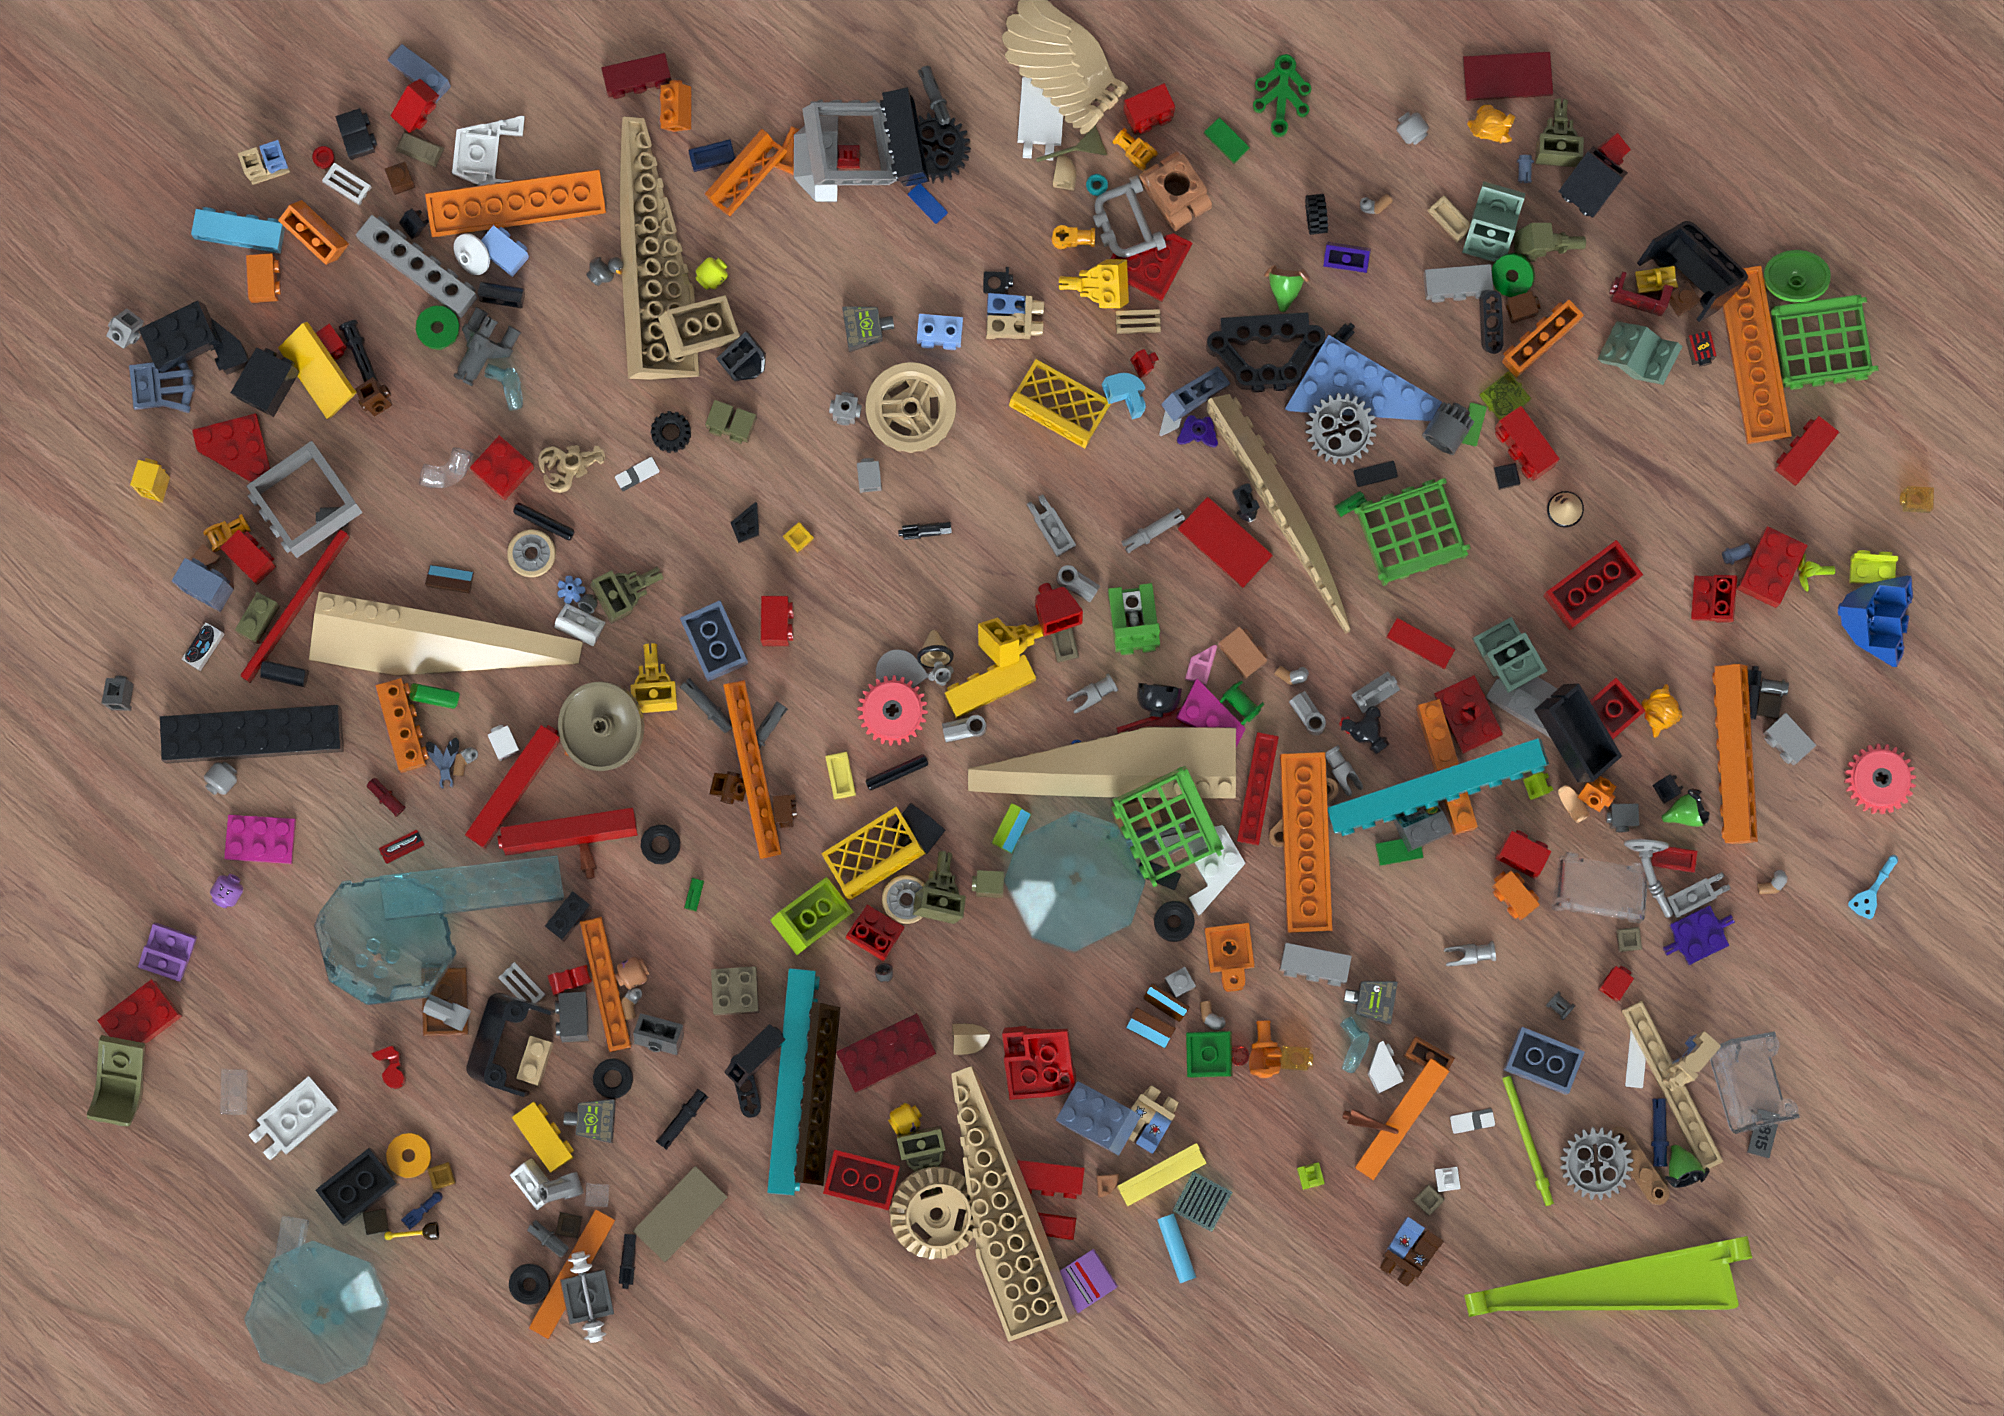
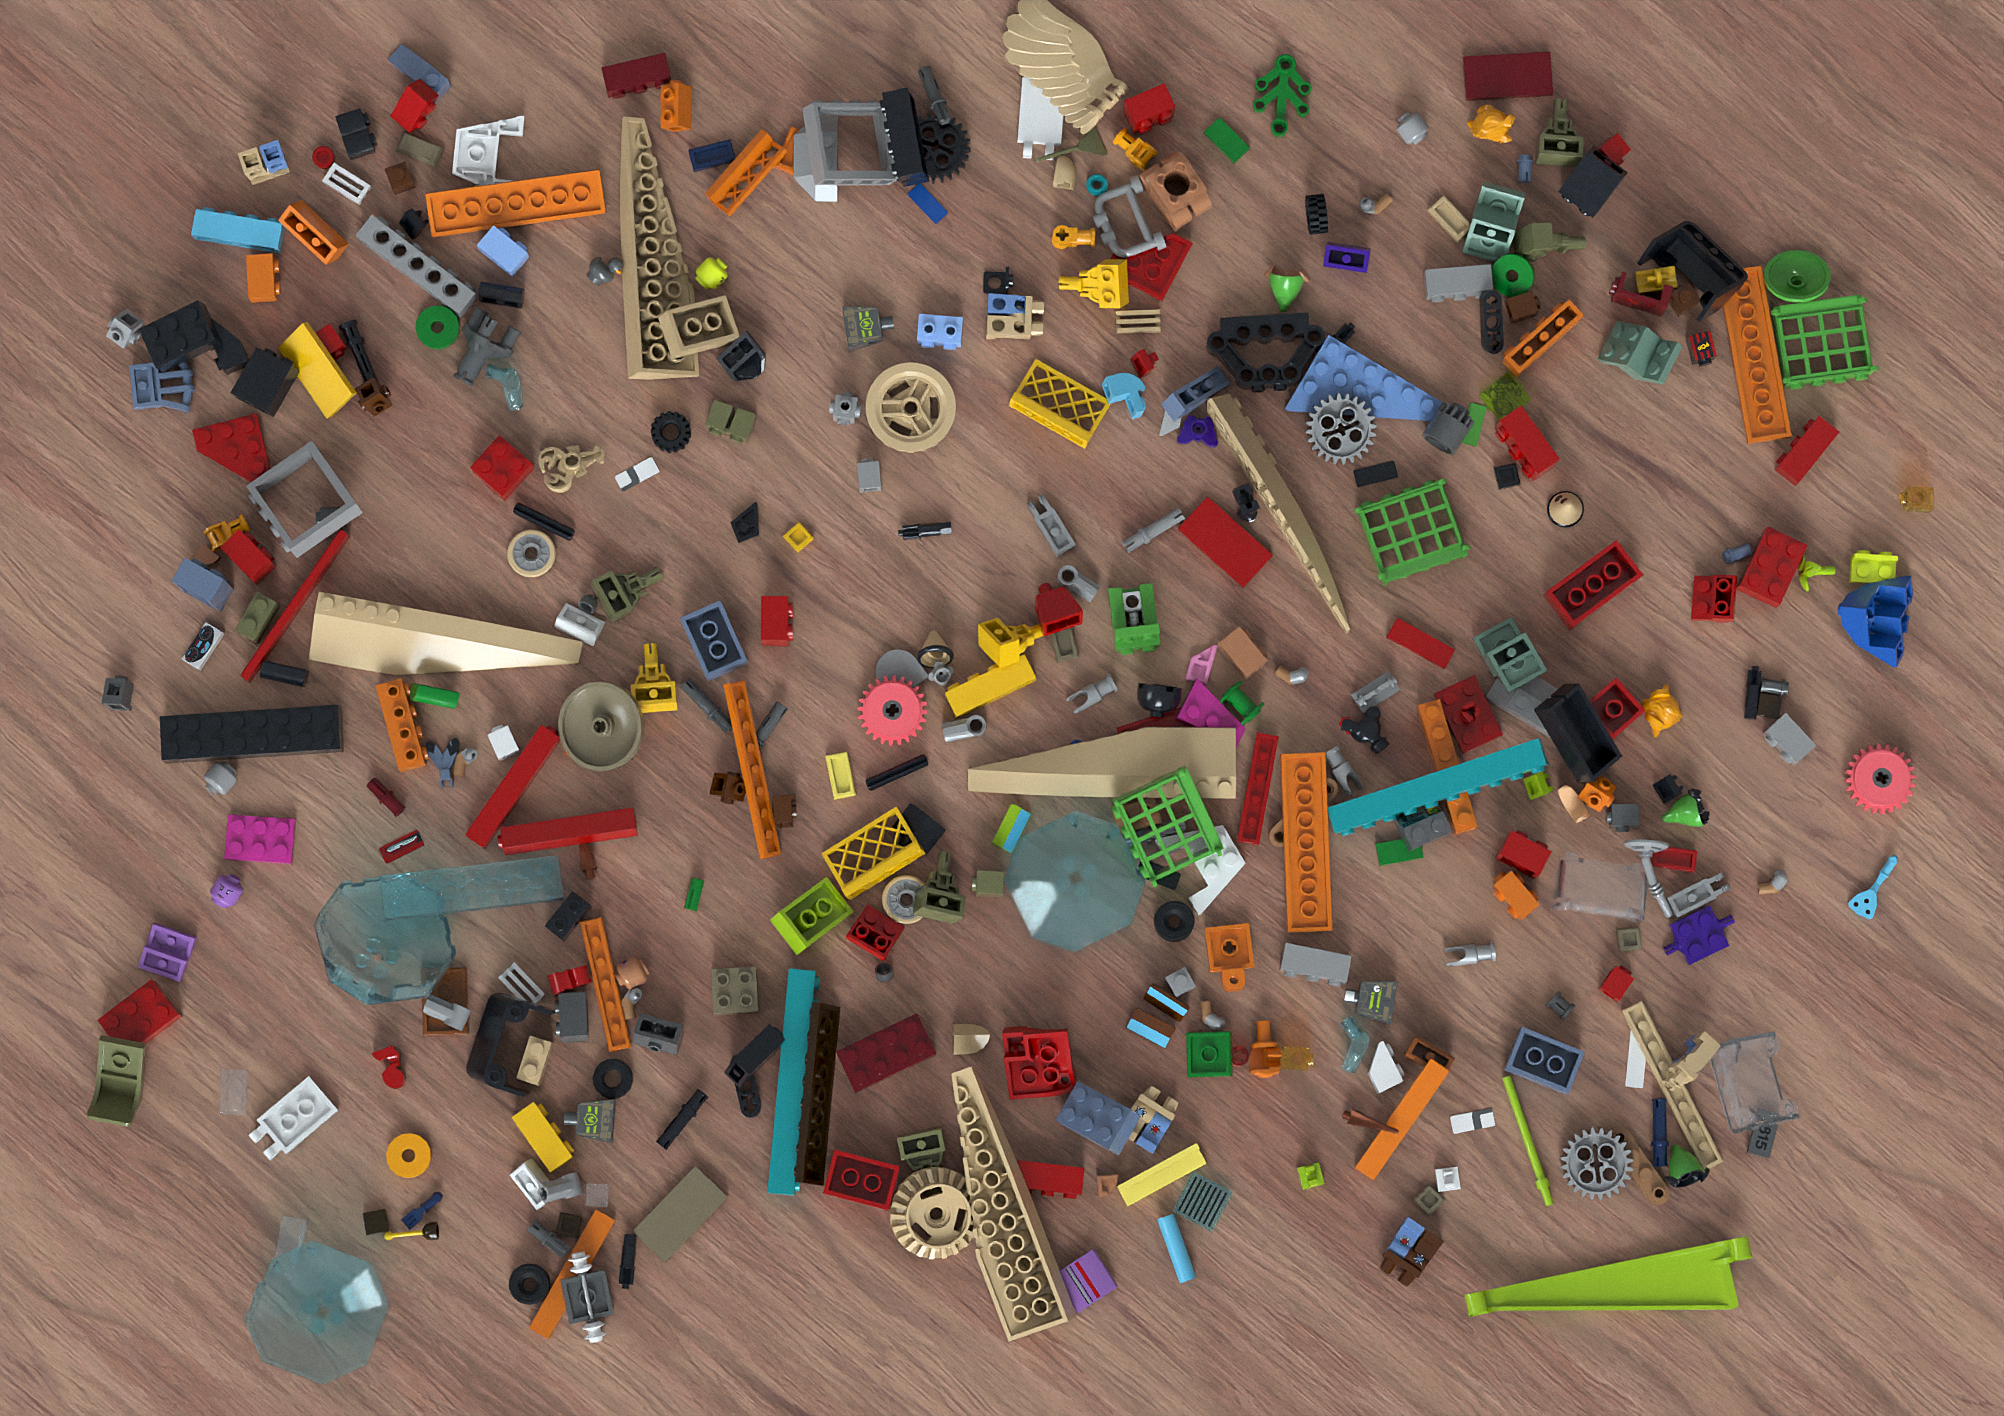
yellow brick [130,458,170,502] -> none
black brick [315,1148,399,1226] -> none
clear cylinder [419,448,474,488] -> none
reddish brown slope [425,565,474,594] -> none
pearl gold tile [427,1162,456,1191] -> none
white dish [454,233,490,275] -> none
medium blue plant [557,576,586,604] -> none
black tyre [640,824,681,865] -> none
red tile [838,145,860,168] -> none
yellow head [888,1103,922,1135] -> none
red tile [1037,1212,1077,1240] -> none
light grey piece [1289,691,1326,736] -> none
green piece [1334,491,1367,517] -> none
orange brick [1712,664,1758,844] -> none

